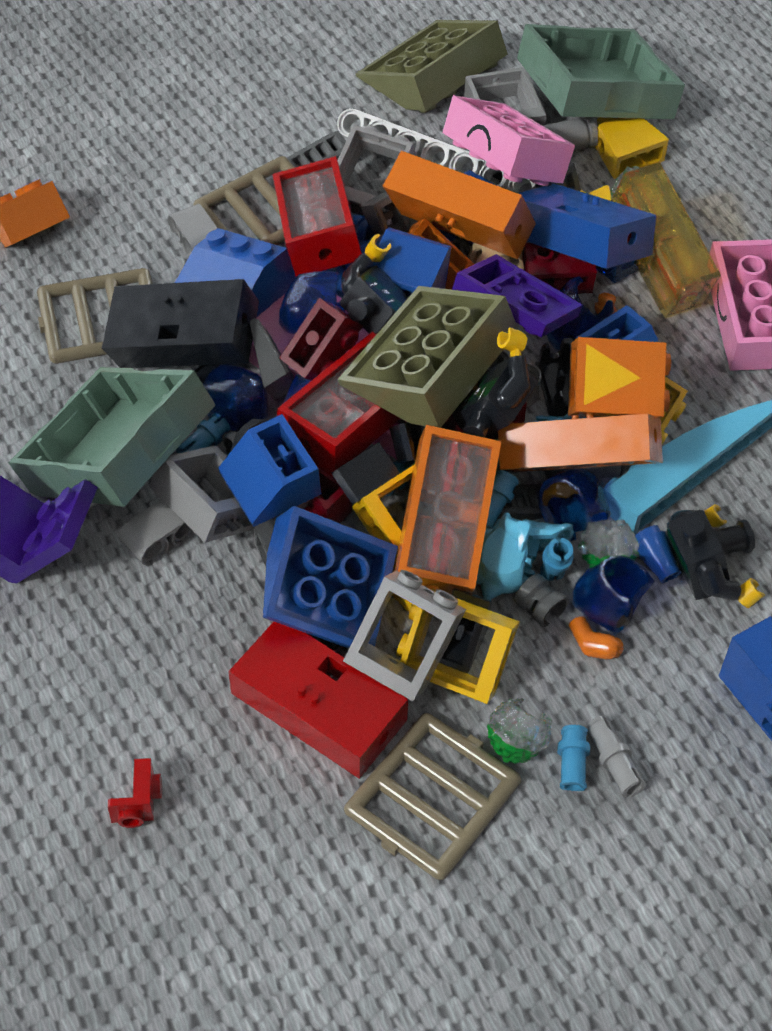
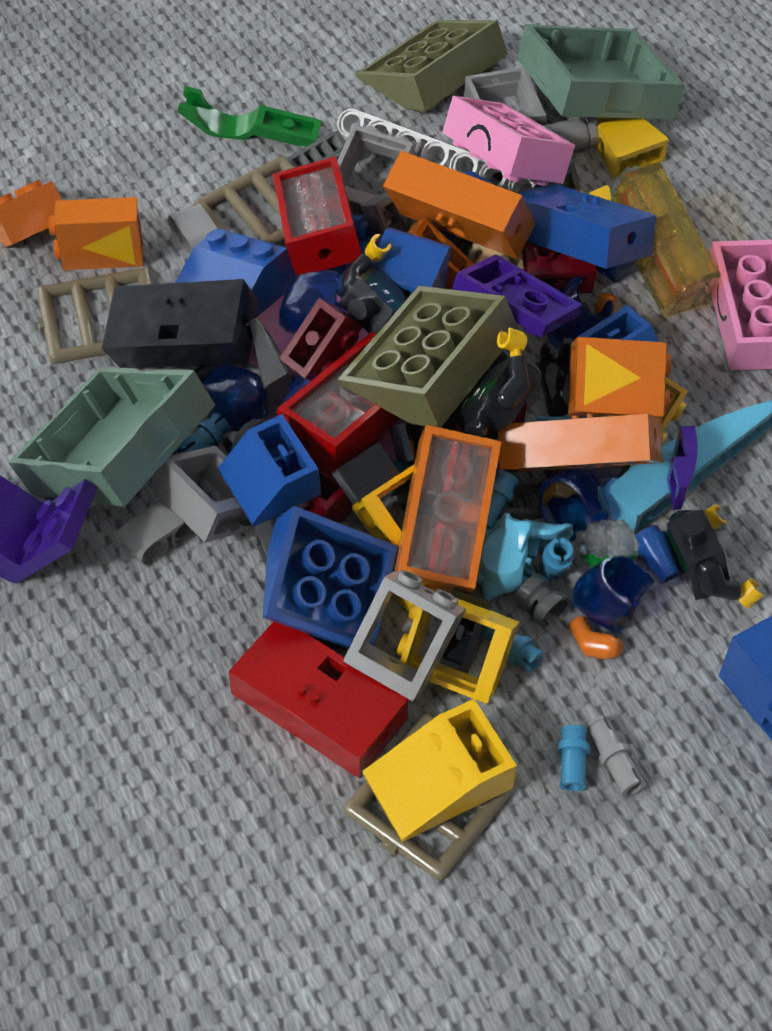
red bracket [108,758,162,828] -> none
clear piece [487,698,552,764] -> none
black bush [712,519,755,555] -> none
none -> orange brick [49,197,144,270]
none -> green piece [178,86,322,147]
none -> yellow slope [363,699,517,842]
none -> dark azure pin [484,627,545,673]
none -> dark purple slope [667,425,698,510]

